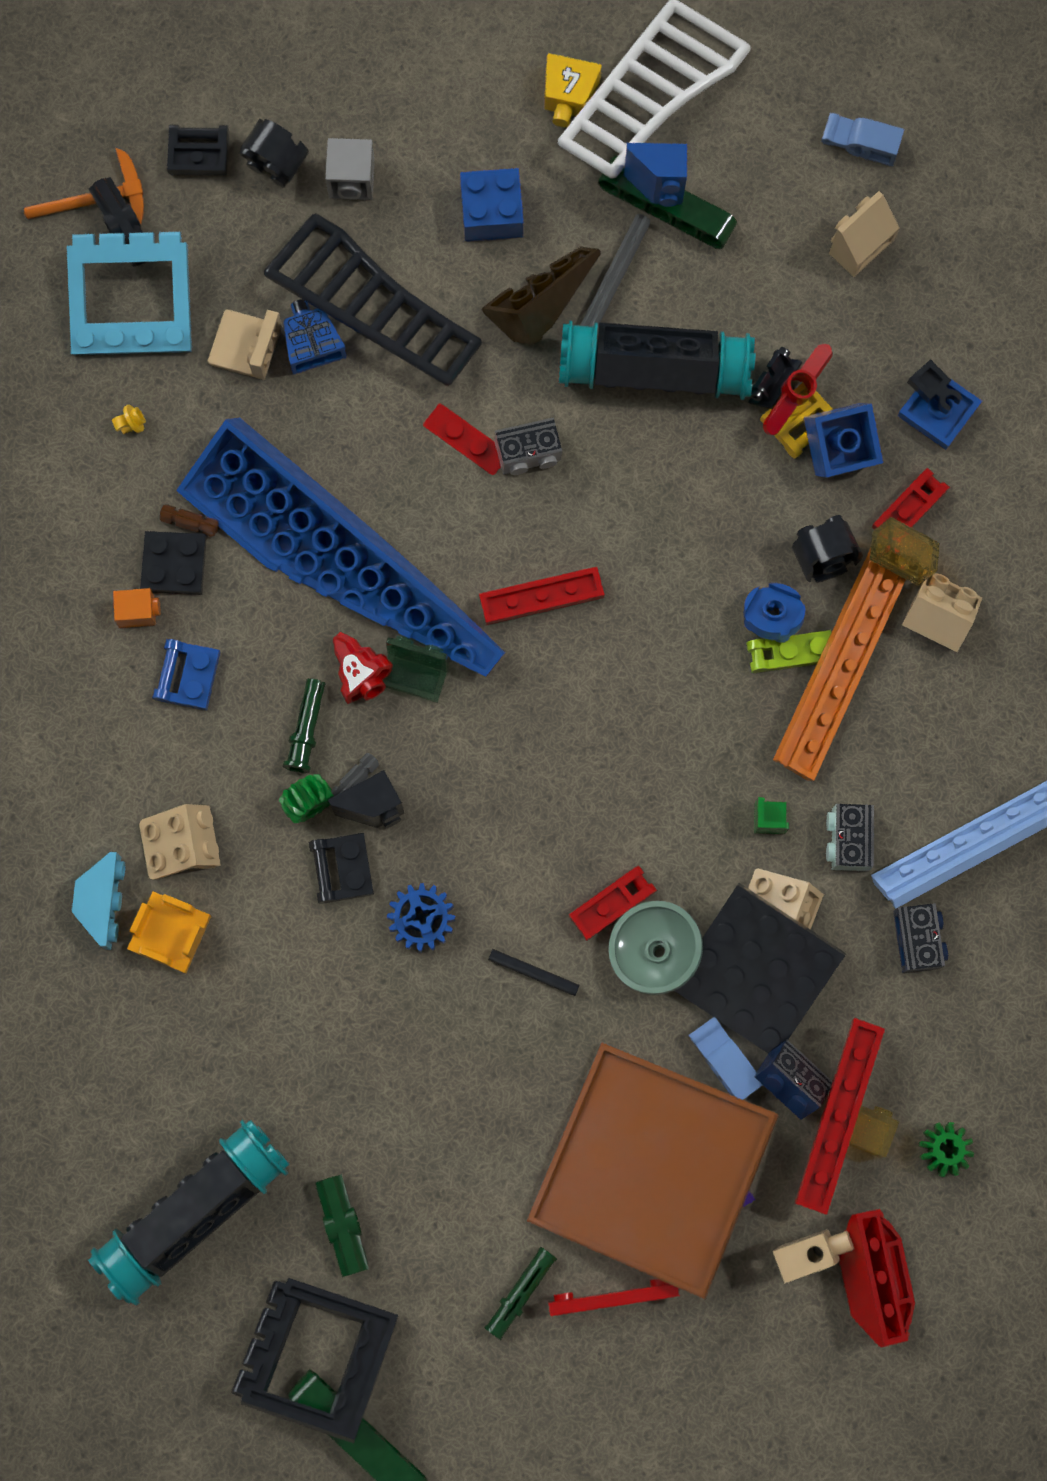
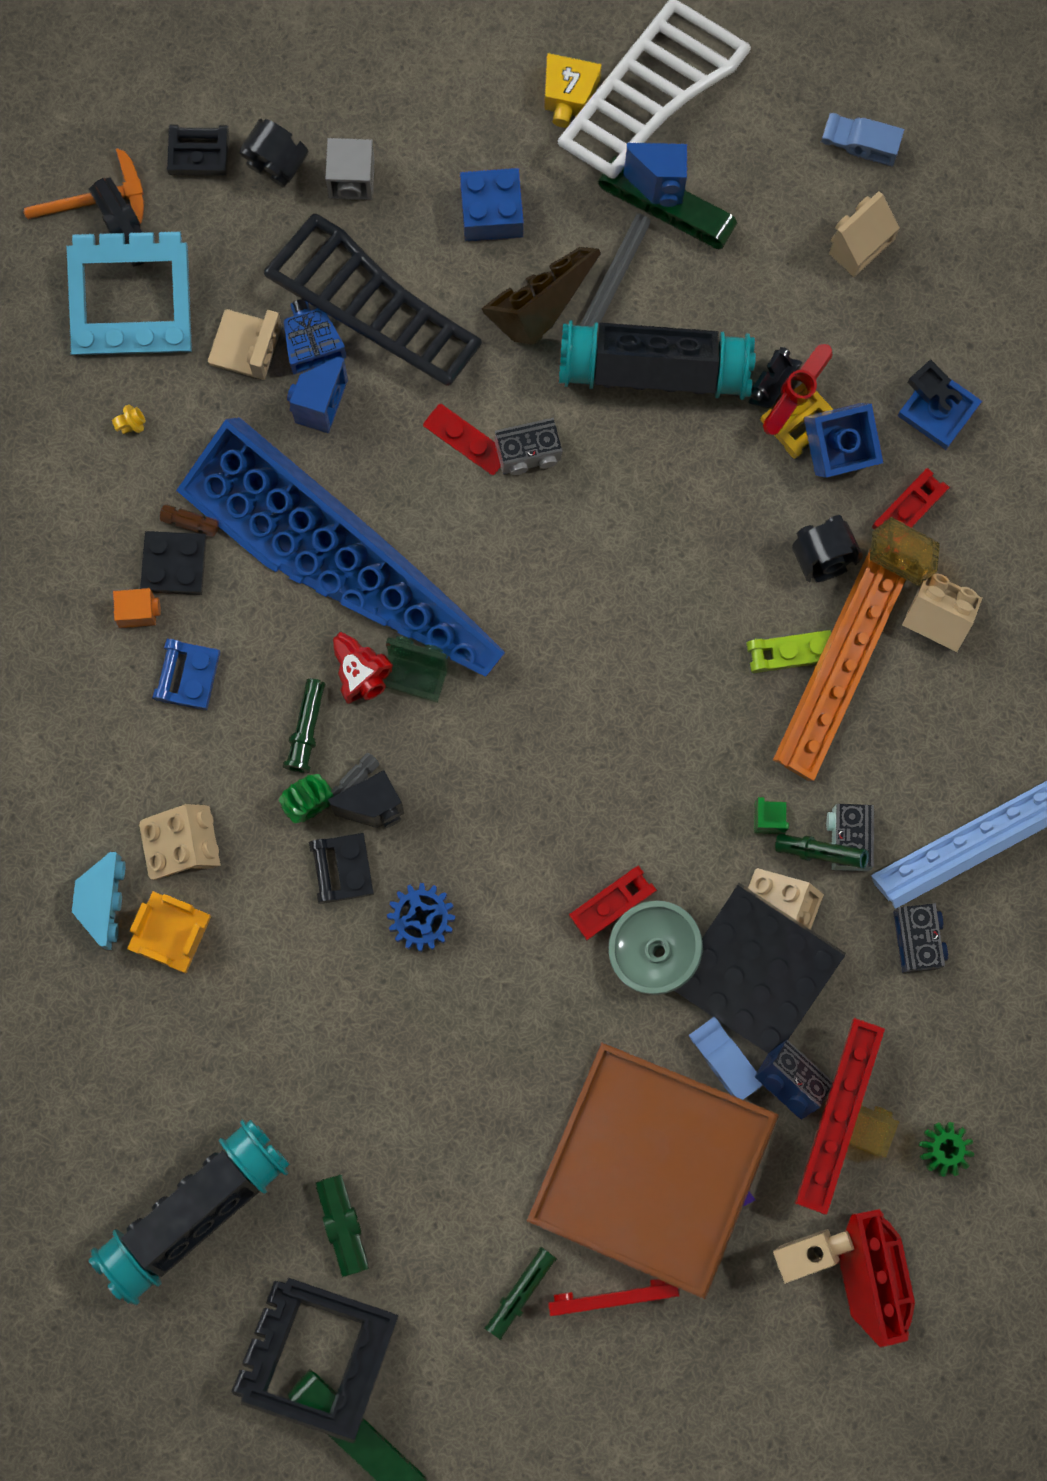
red plate [479,566,605,625] -> none
black bar [488,949,580,996] -> none
blue plate [743,583,806,643] -> none
none -> blue slope [287,357,348,433]
none -> dark green pin [775,833,869,869]

